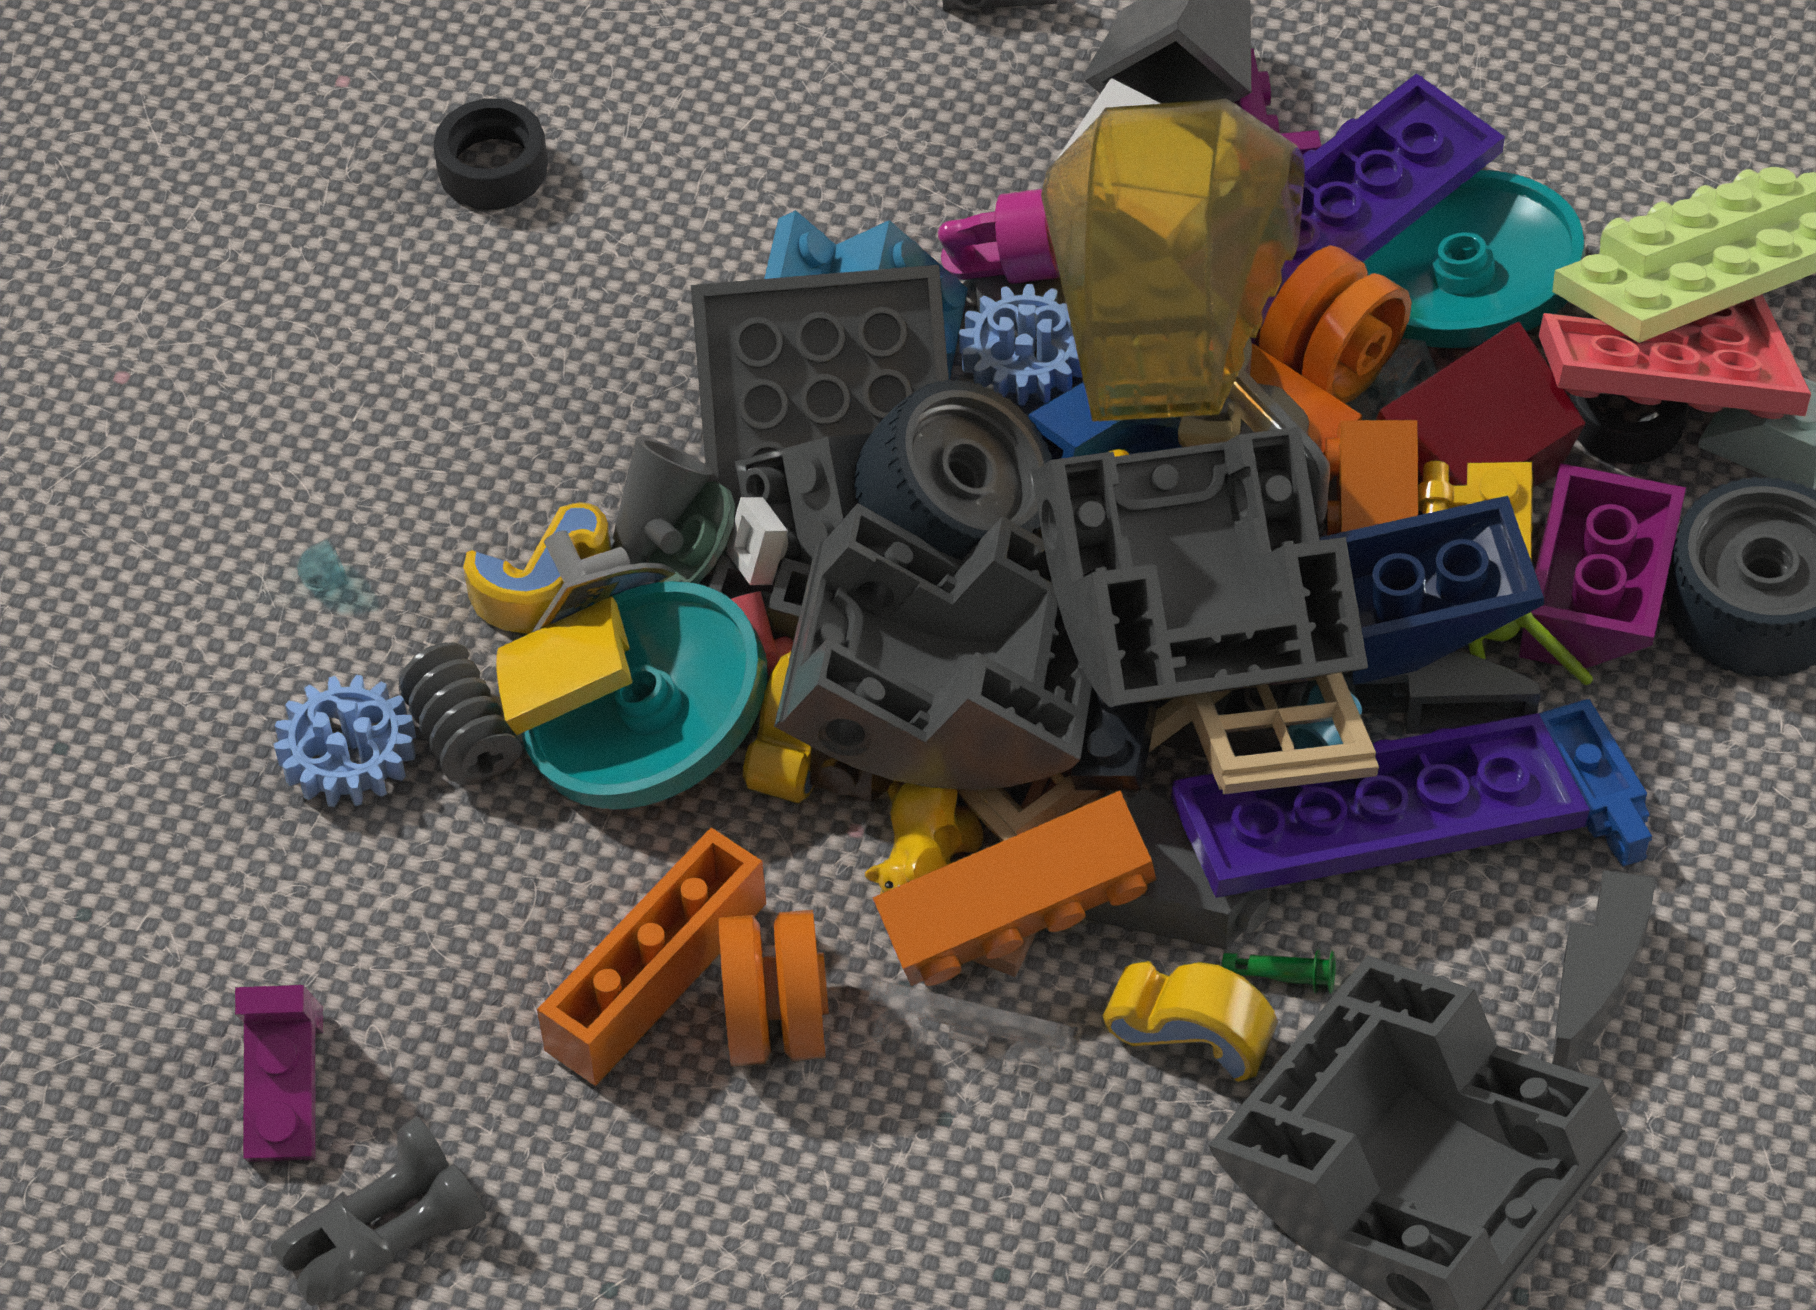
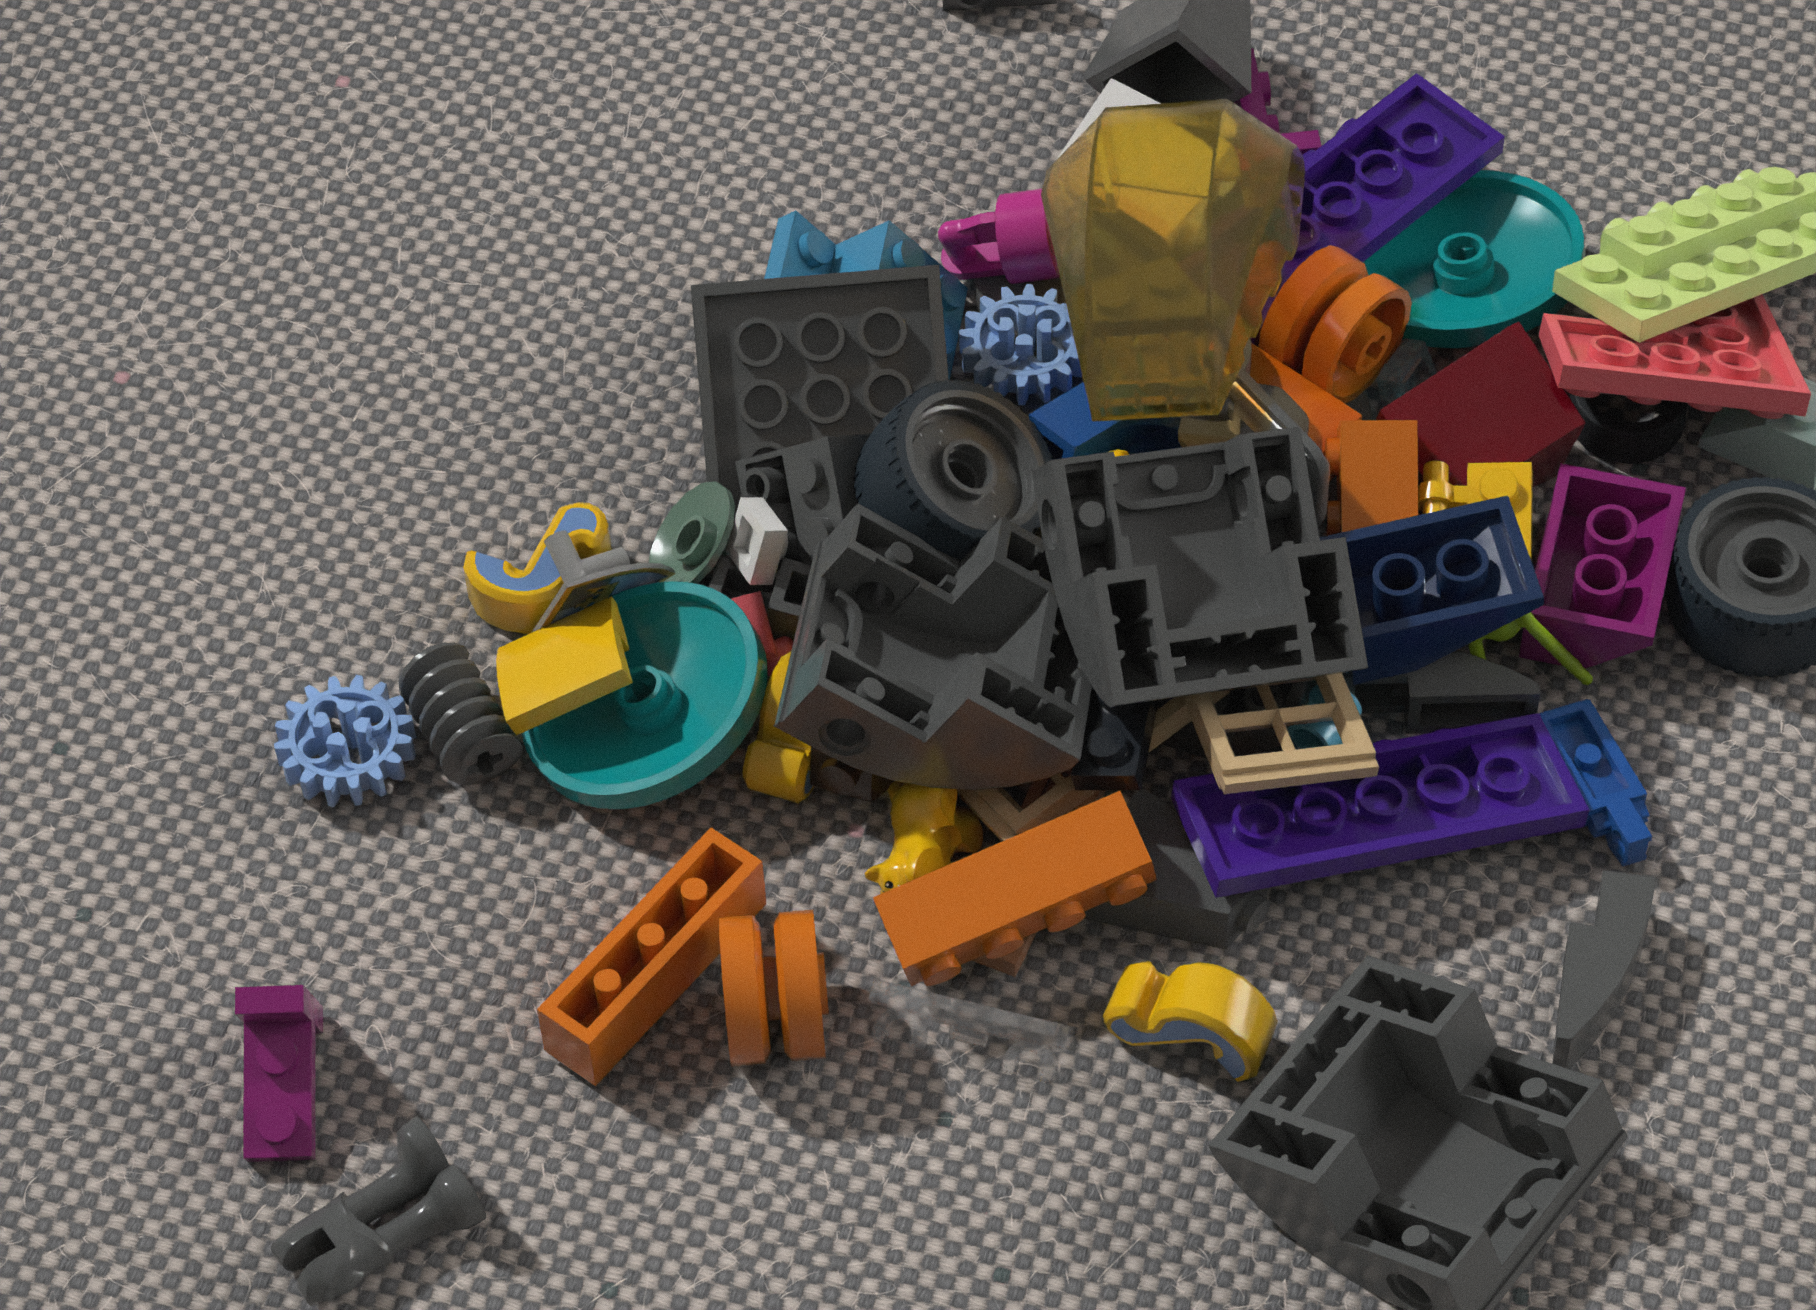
clear light blue hinge [297,538,349,593] -> none
black tyre [433,98,548,210] -> none
dark grey piece [610,437,713,564] -> none
green piece [1221,949,1336,994] -> none

